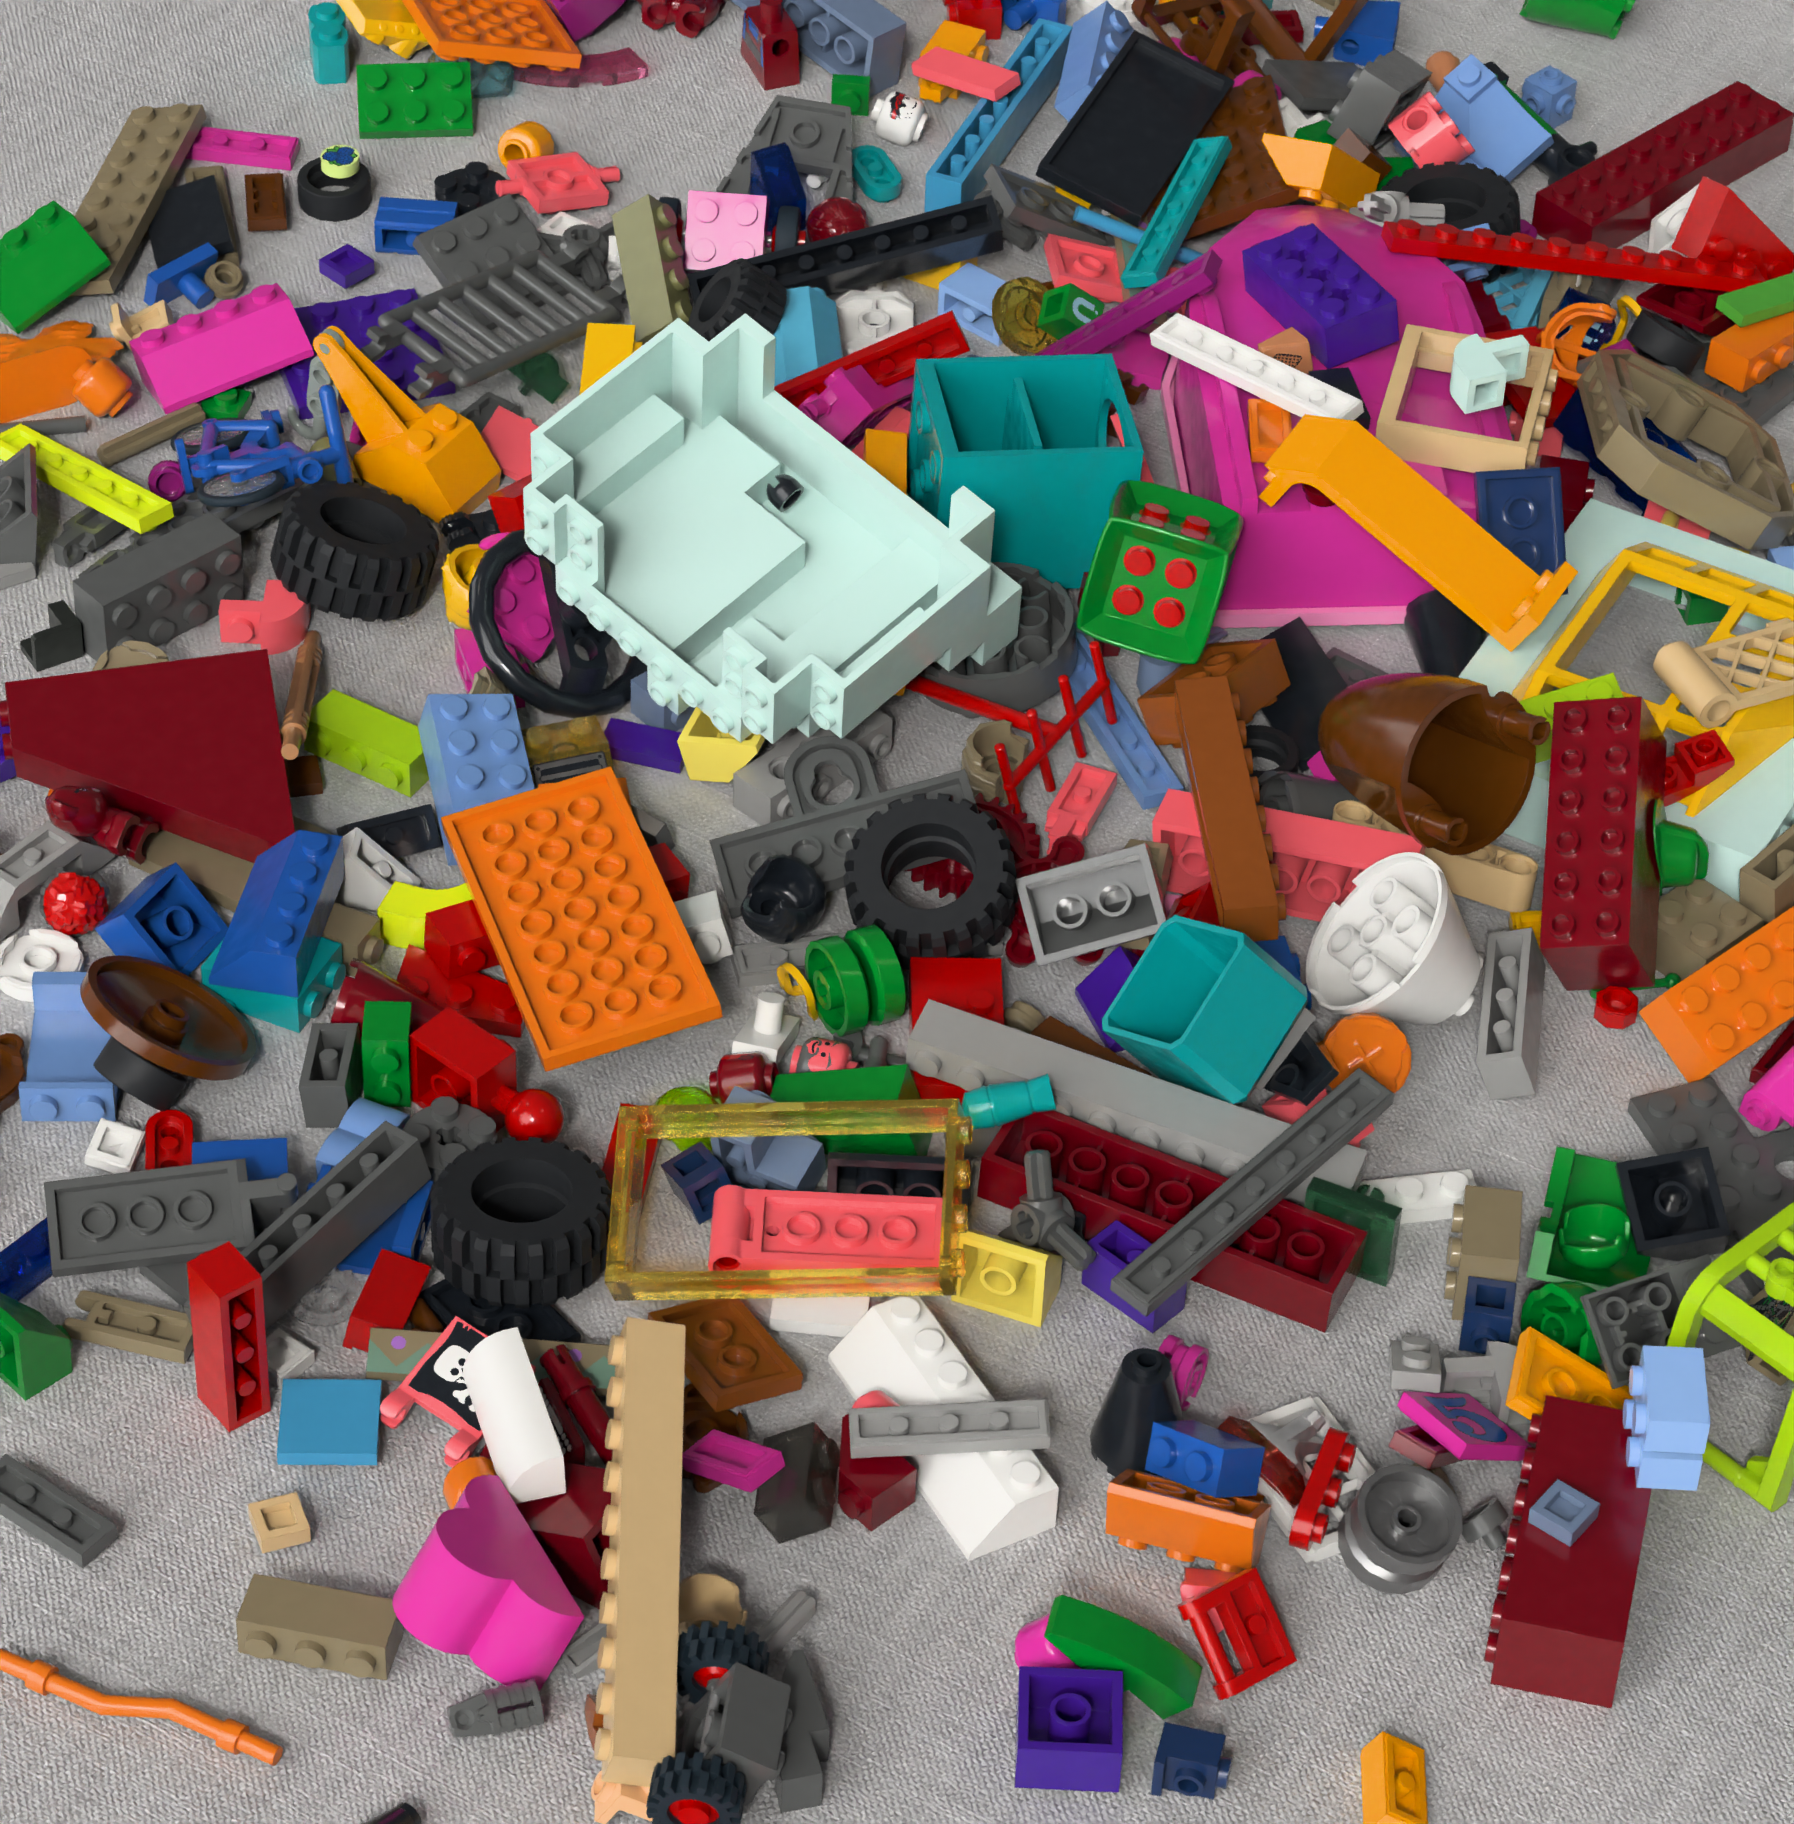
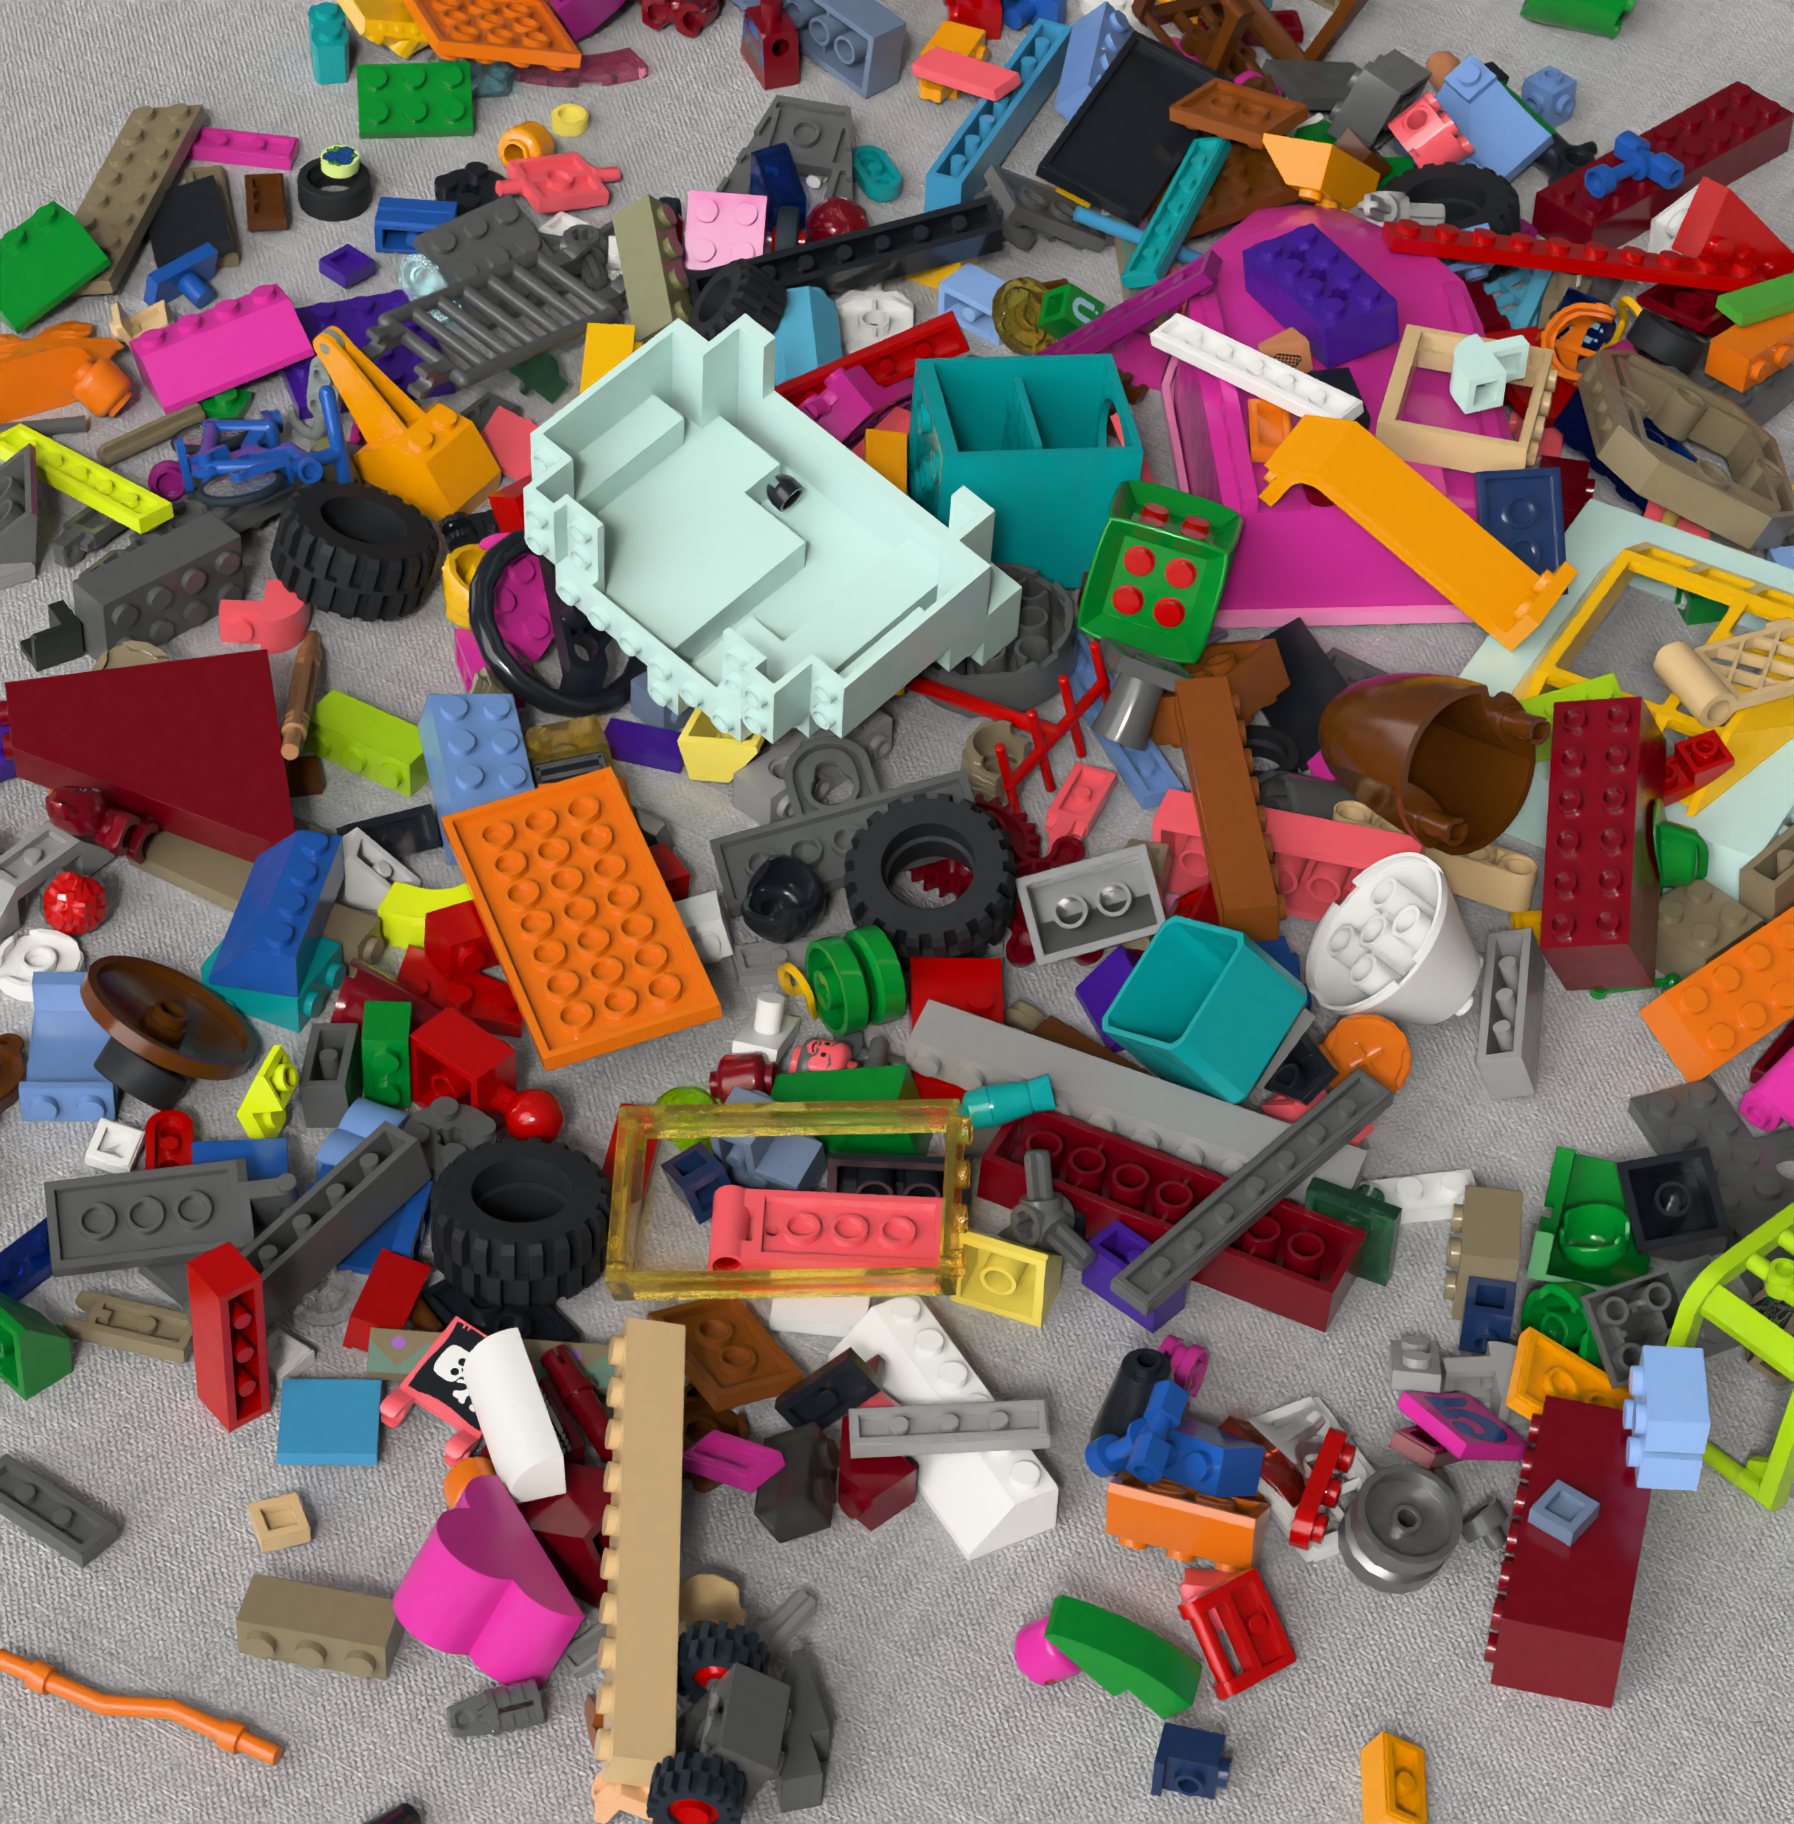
blue slope [94,862,229,976] -> none
dark tan plate [204,261,244,299] -> none
green plate [831,74,871,116] -> none
white head [870,91,929,147] -> none
dark purple brick [1015,1666,1123,1793] -> none
coral plate [1043,233,1123,303] -> none
blue torso [1314,1,1401,66] -> none
black cone [1404,590,1486,677] -> none
red tile [1594,986,1639,1030] -> none
none -> neon yellow slope [236,1044,301,1139]
none -> clear light blue plate [397,254,461,325]
none -> light yellow tile [551,104,589,137]
none -> black panel [774,1347,886,1442]
none -> blue bar [1085,1380,1190,1483]
none -> dark grey plant [1090,635,1194,751]
none -> dark orange plate [1169,77,1308,149]
none -> blue bar [1584,131,1685,198]

